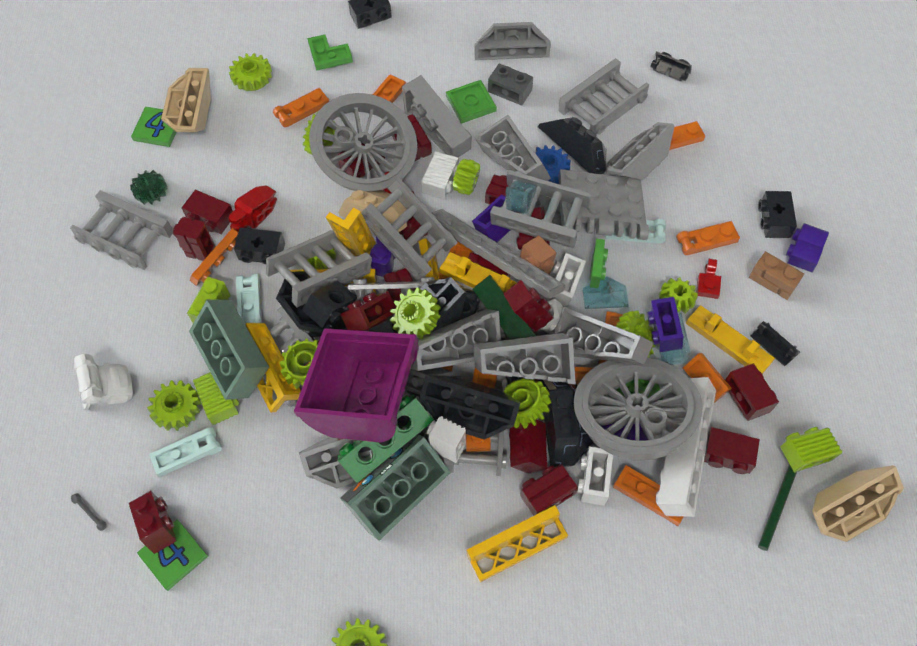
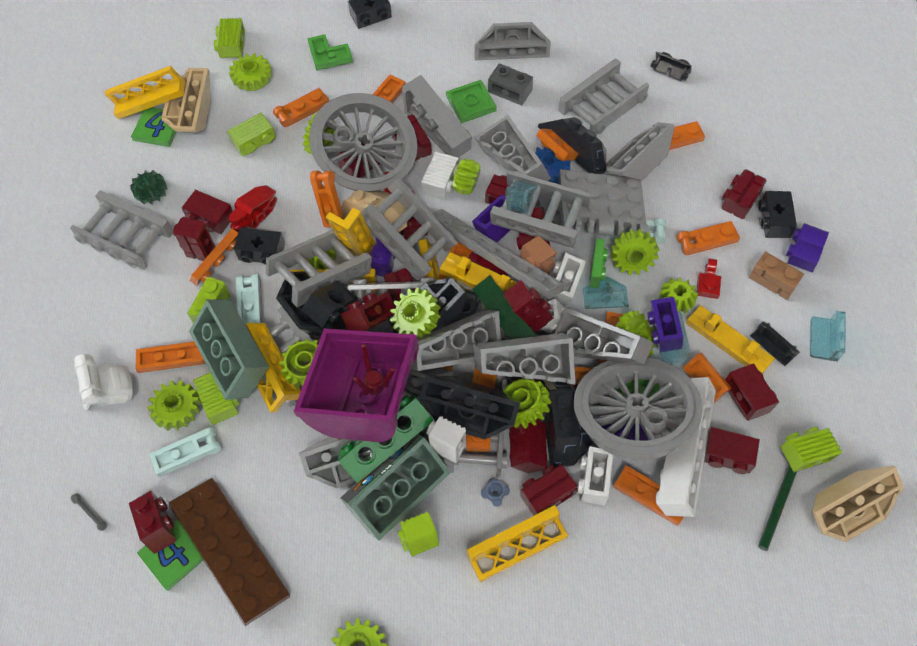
none -> yellow fence [105,65,185,119]
none -> orange plate [135,341,206,373]
none -> reddish brown plate [168,478,290,626]
none -> lime brick [214,17,245,58]
none -> lime brick [227,112,276,156]
none -> orange plate [310,171,344,228]
none -> dark red plant [353,344,395,395]
none -> lime brick [397,511,439,557]
none -> sand blue plate [481,478,510,507]
none -> orange plate [536,129,578,161]
none -> lime gear [610,229,660,276]
none -> dark red brick [721,169,767,219]
none -> clear light blue panel [810,311,846,362]

